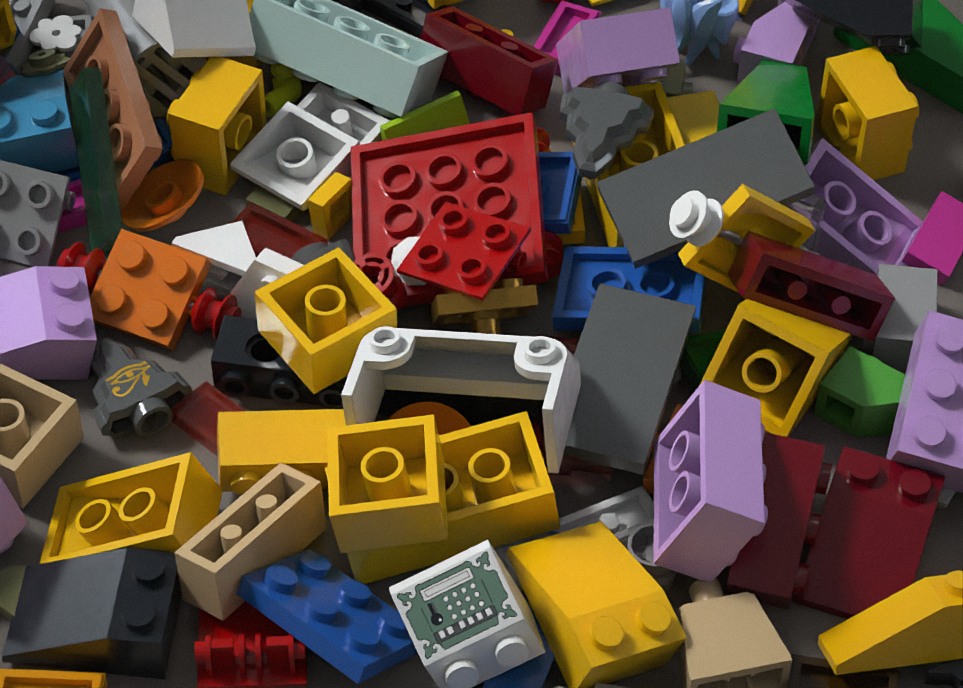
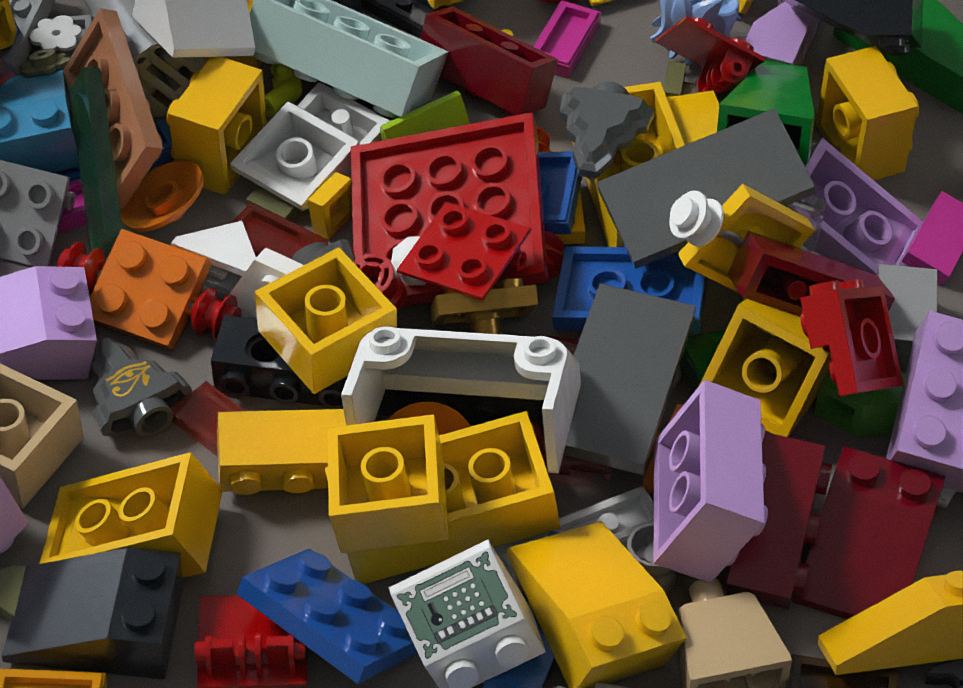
tan brick [174,462,327,621] -> none
lavender brick [556,8,680,94] -> none
none -> red hinge [655,16,766,97]
none -> red plate [800,279,904,396]

